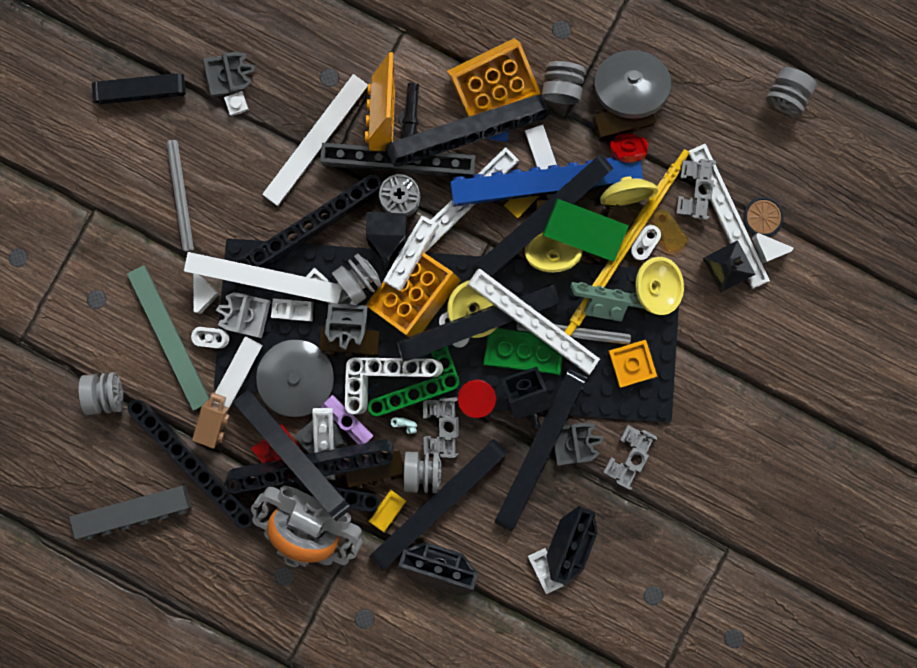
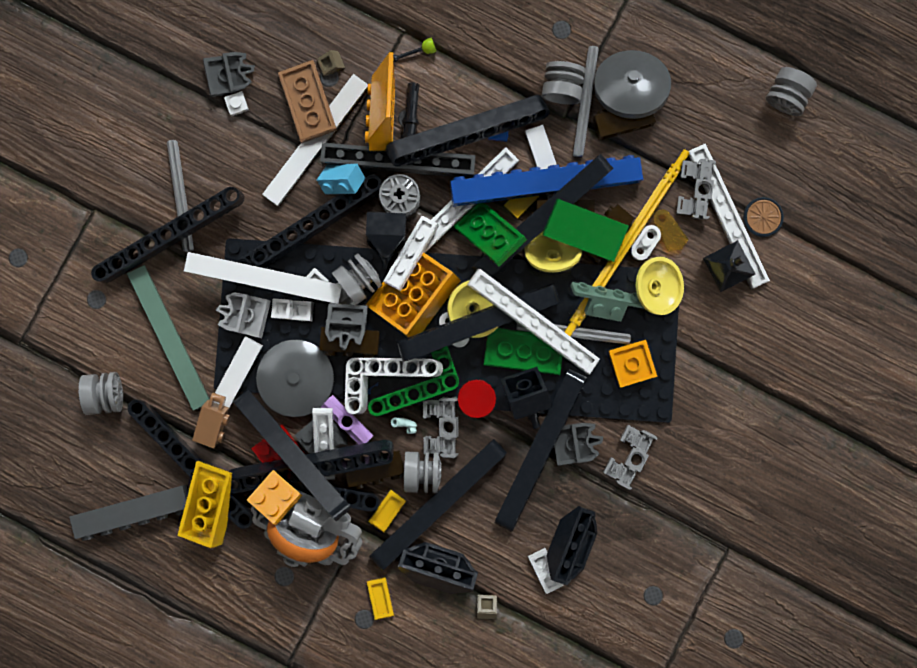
black beam [91,73,186,104] -> none
white plate [191,327,229,349] -> none
white slope [193,274,220,314] -> none
light orange slope [447,38,541,117] -> none
light yellow dish [600,177,658,206] -> none
red tile [610,133,648,162] -> none
white slope [752,233,793,264] -> none
none -> black beam [91,187,245,283]
none -> yellow slope [177,461,232,548]
none -> light orange plate [247,470,303,526]
none -> medium nougat tile [278,60,337,143]
none -> dark tan slope [317,50,345,76]
none -> medium azure brick [317,164,365,194]
none -> yellow tile [367,577,394,620]
none -> hinge [393,37,436,62]
none -> green tile [454,203,527,267]
none -> dark tan slope [477,595,497,619]
none -> light grey axle [573,46,599,157]

